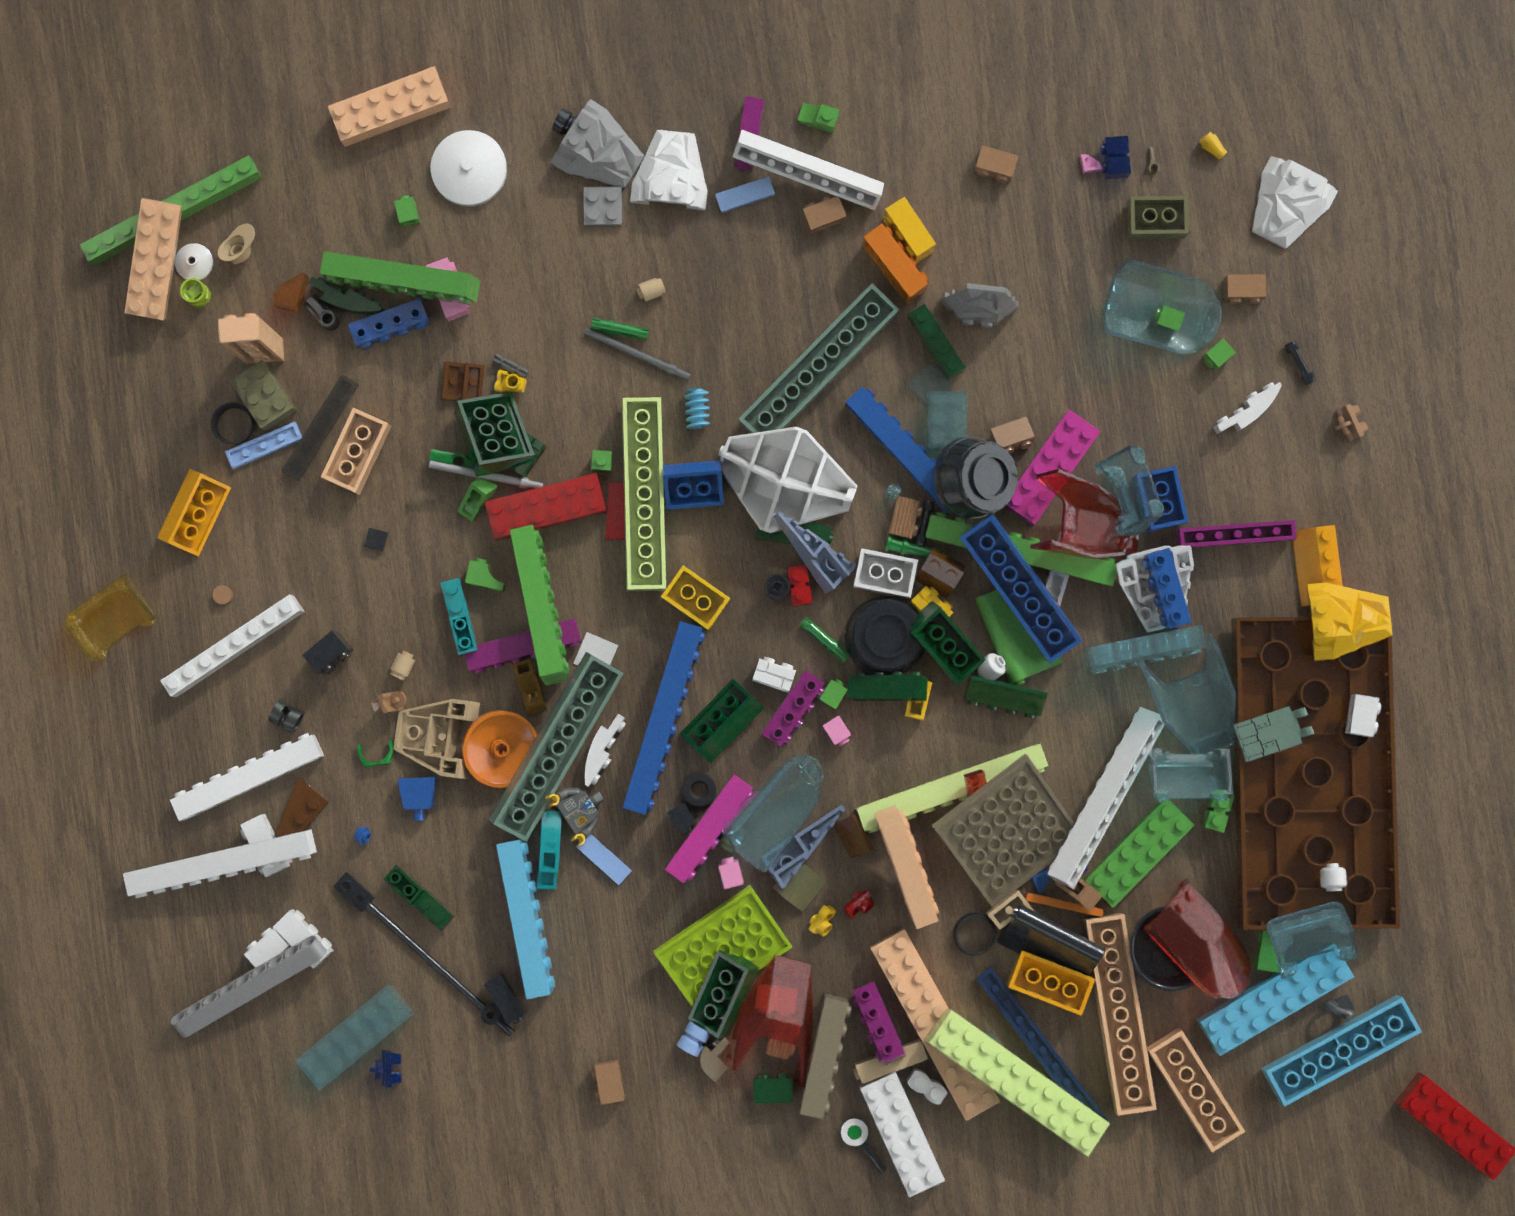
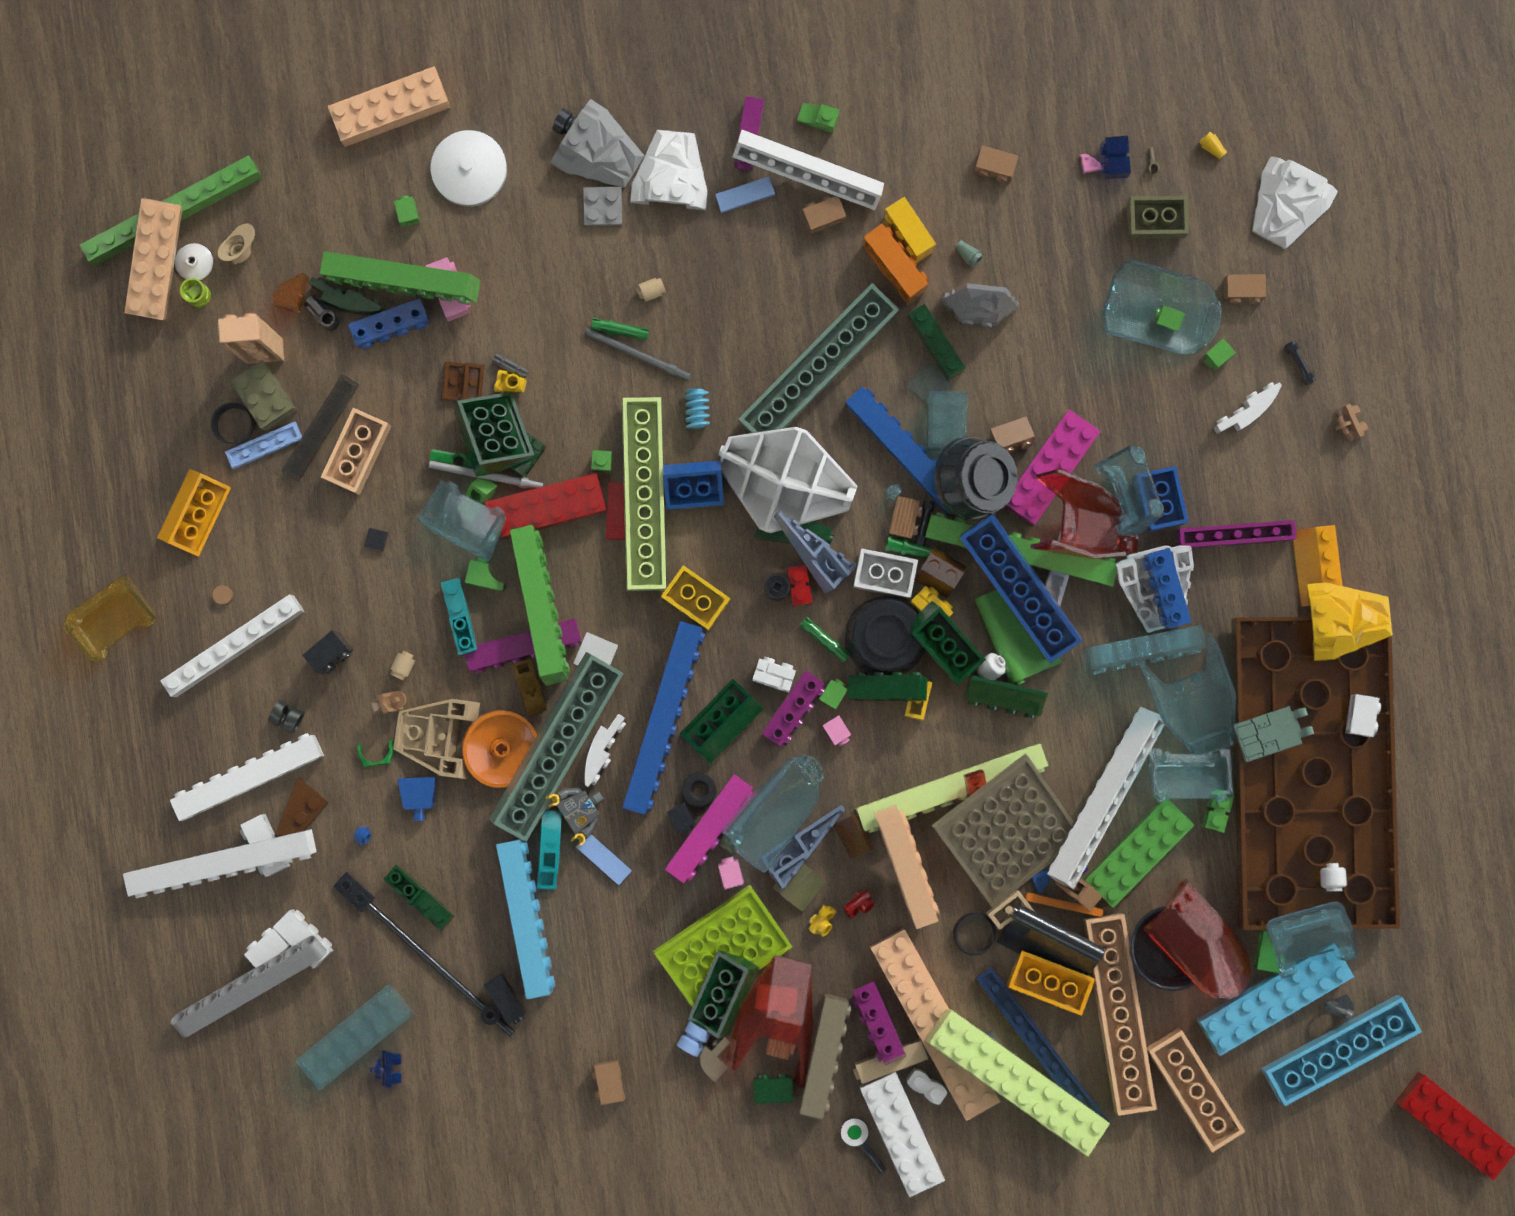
none -> clear light blue windscreen [417,480,507,563]
none -> sand green cone [954,240,983,267]

